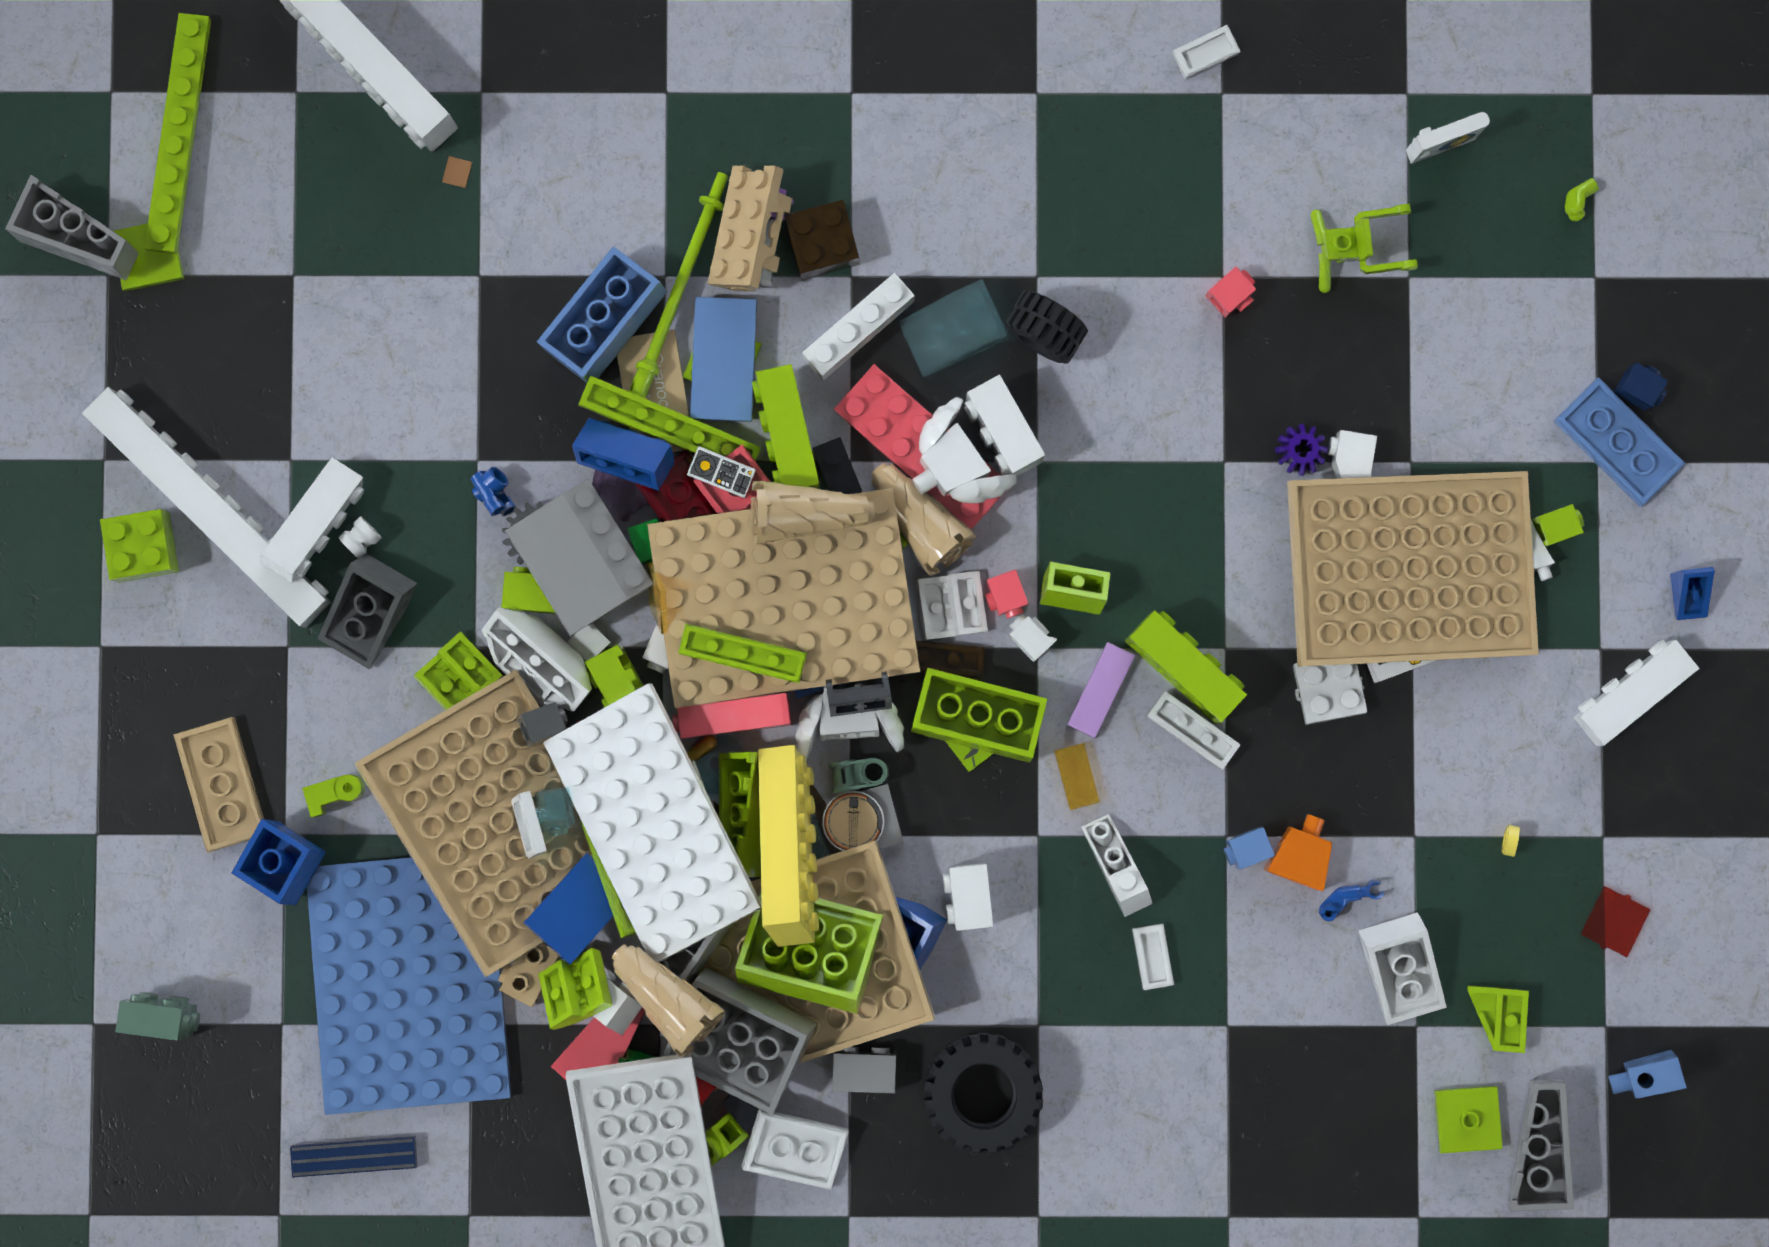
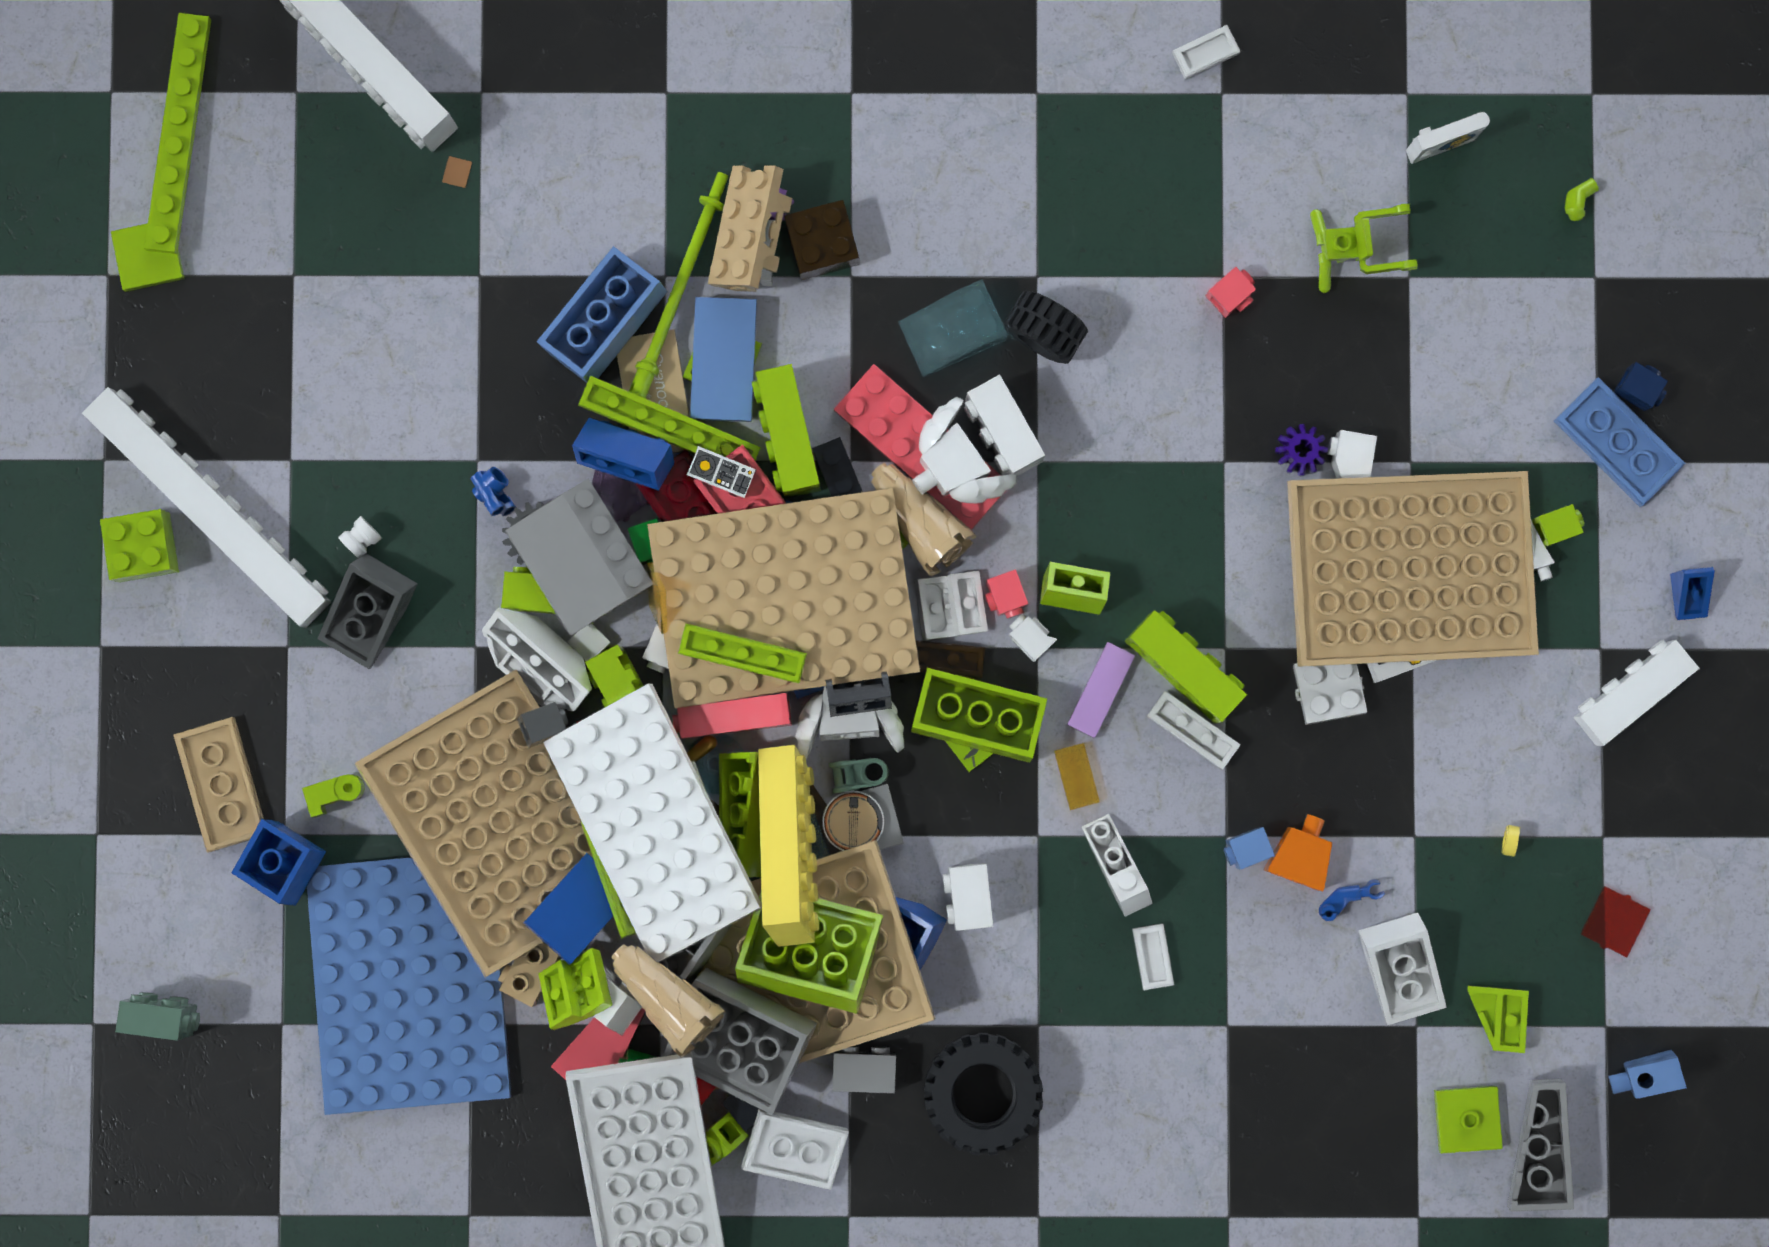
light grey wedge [5,175,139,280] -> none
white brick [261,457,364,583] -> none
dark blue tile [290,1136,418,1178] -> none
lime slope [414,631,503,710] -> none
white tile [511,791,547,859] -> none
clear light blue brick [535,787,575,836] -> none
tan cone [751,481,874,544] -> none
white brick [802,273,915,381] -> none

